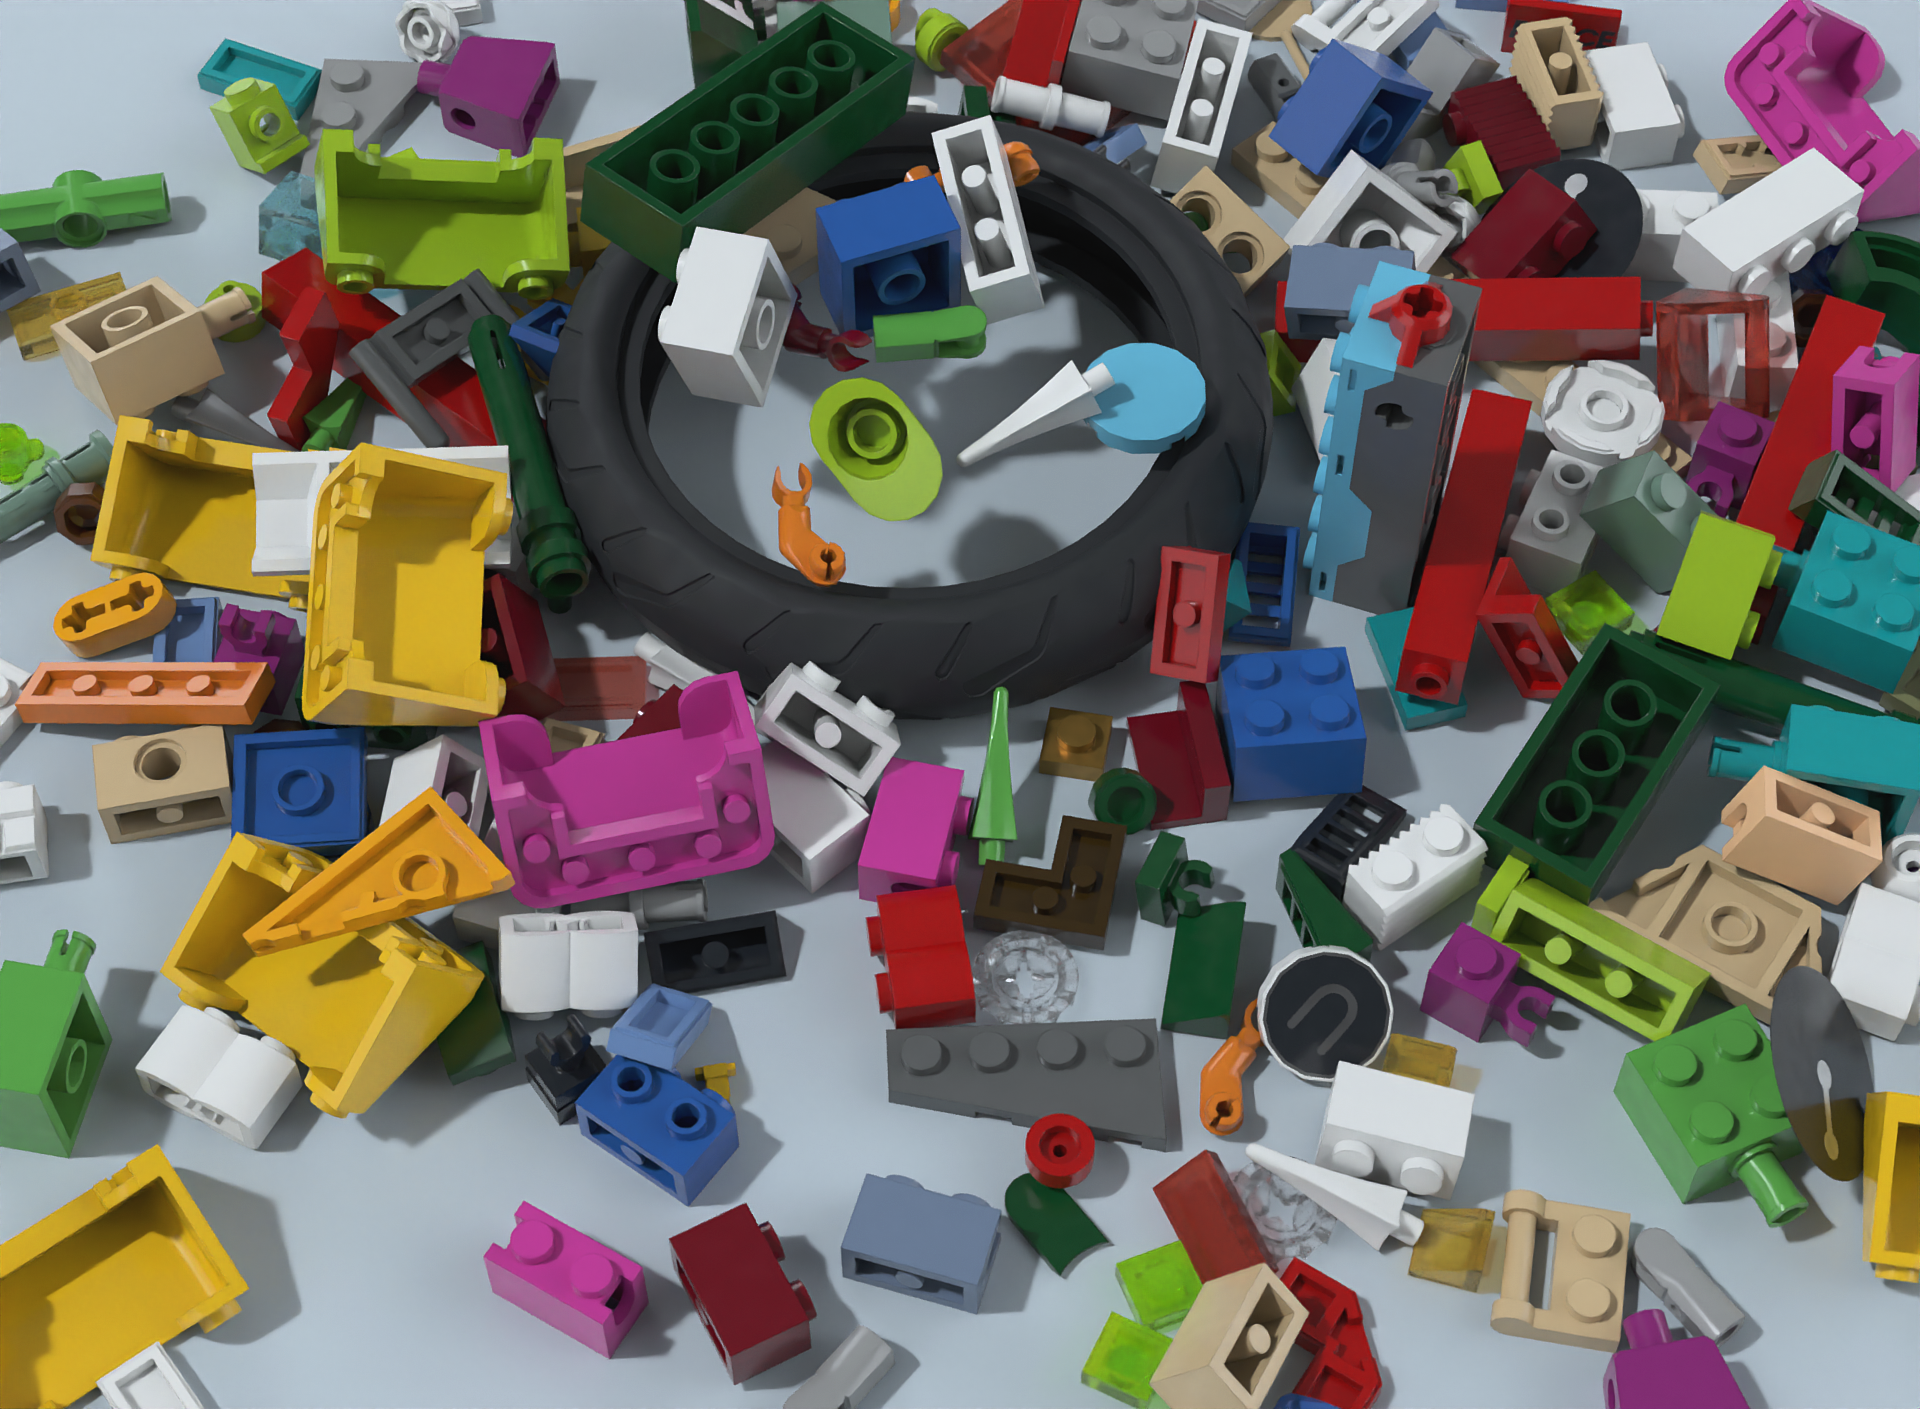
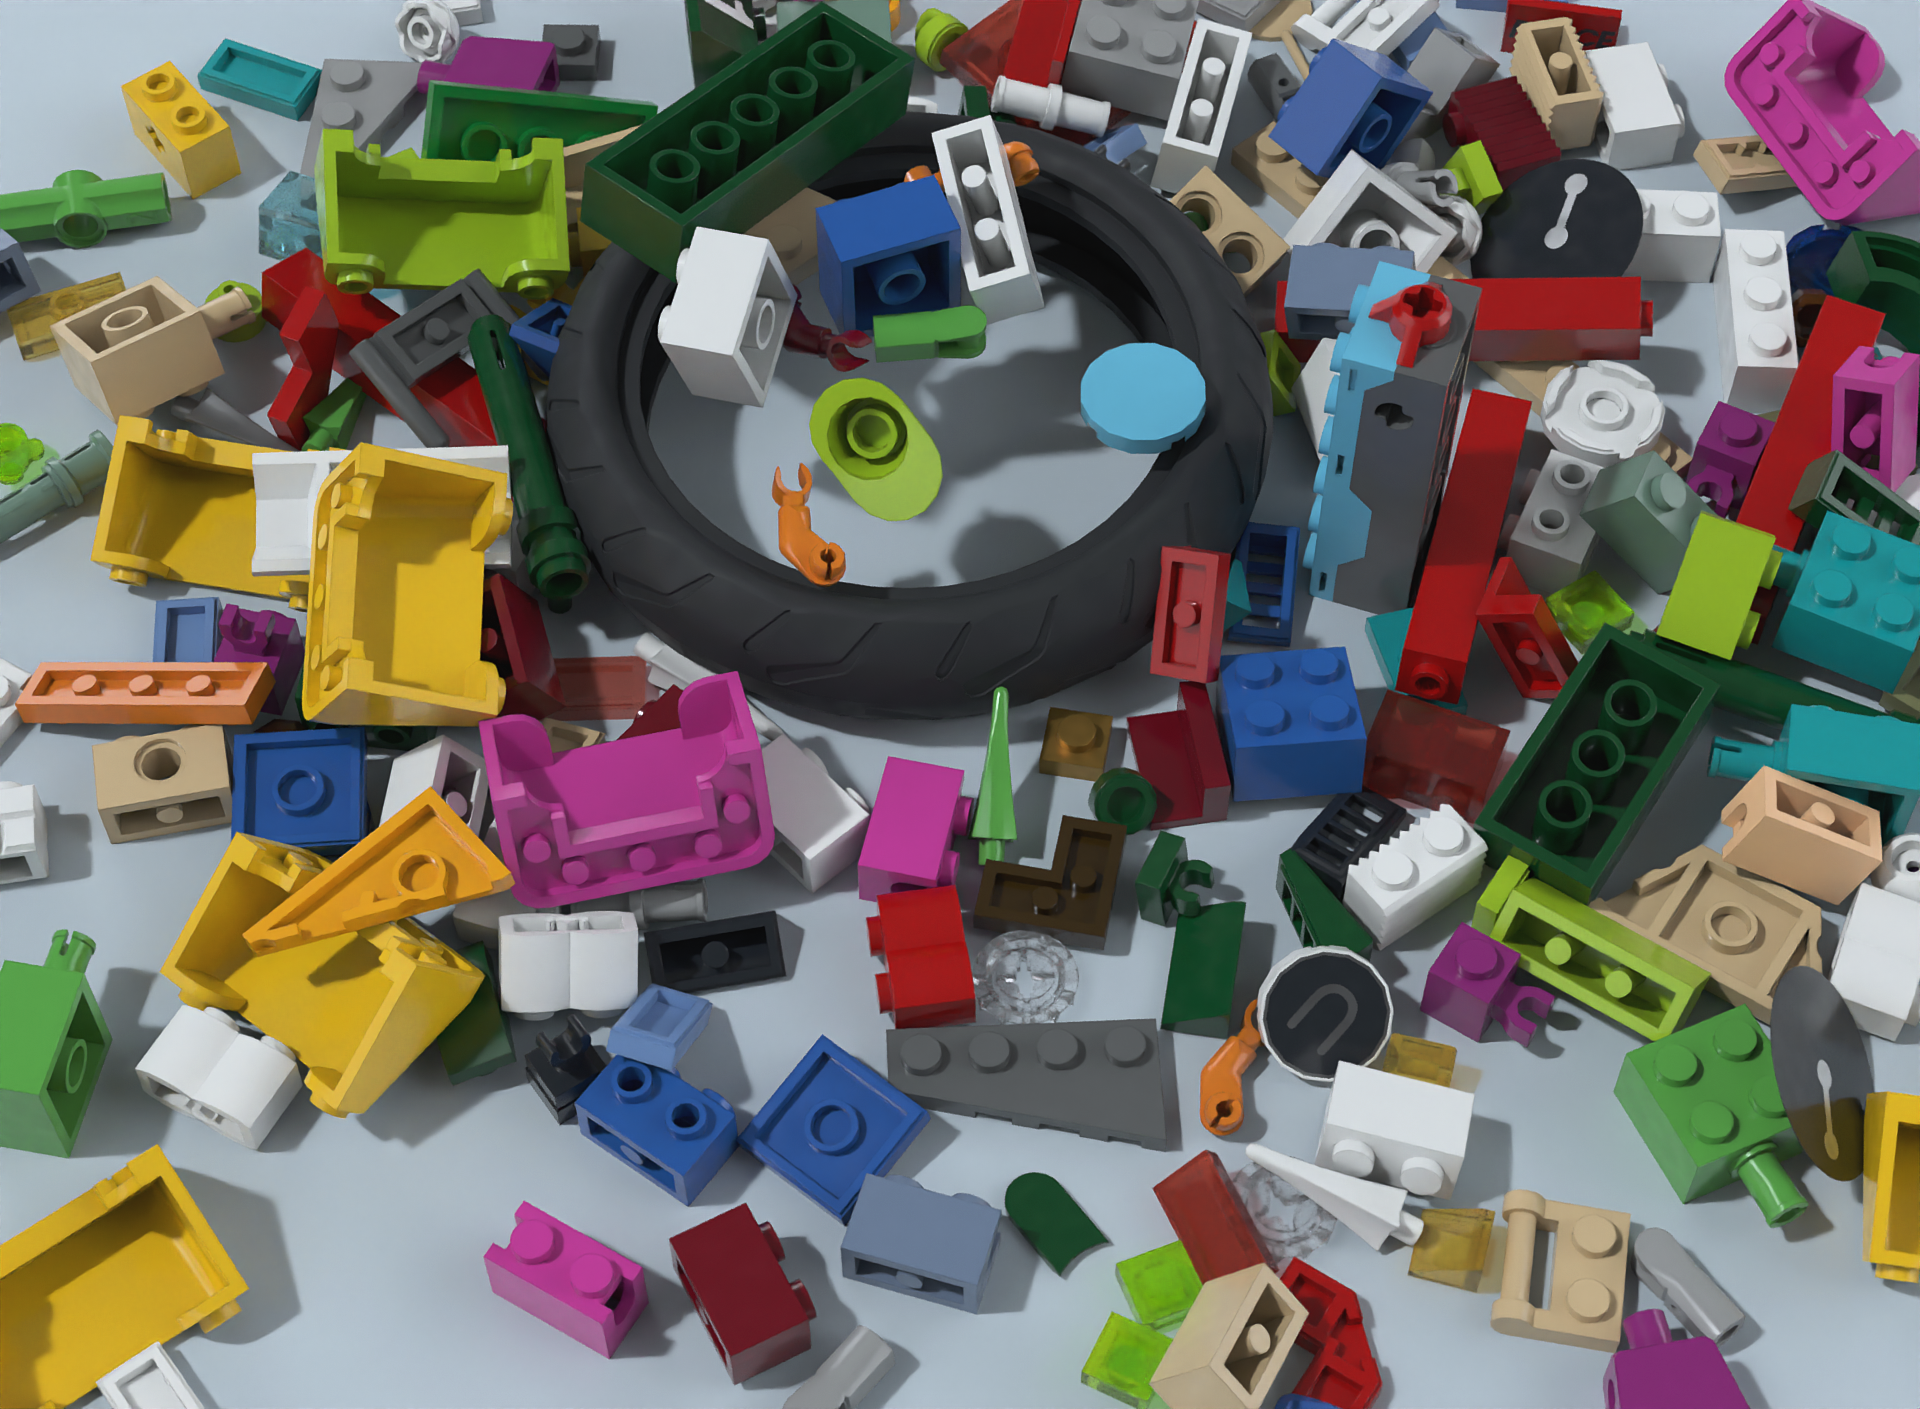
reddish brown tile [53,482,105,545] -> none
light orange beam [53,572,177,658] -> none
lime brick [209,77,310,174] -> none
yellow piece [694,1062,737,1104] -> none
white brick [754,661,901,797] -> none
white piece [956,360,1115,467] -> none
red tile [1025,1113,1095,1188] -> none
dark red brick [1450,168,1598,279] -> none
clear red tile [1656,288,1770,422] -> none
white brick [1673,148,1864,312] -> none
none -> yellow brick [121,61,241,199]
none -> green wing [421,80,658,161]
none -> dark grey plate [542,24,601,81]
none -> blue tile [736,1034,931,1226]
none -> clear red brick [1362,689,1511,824]

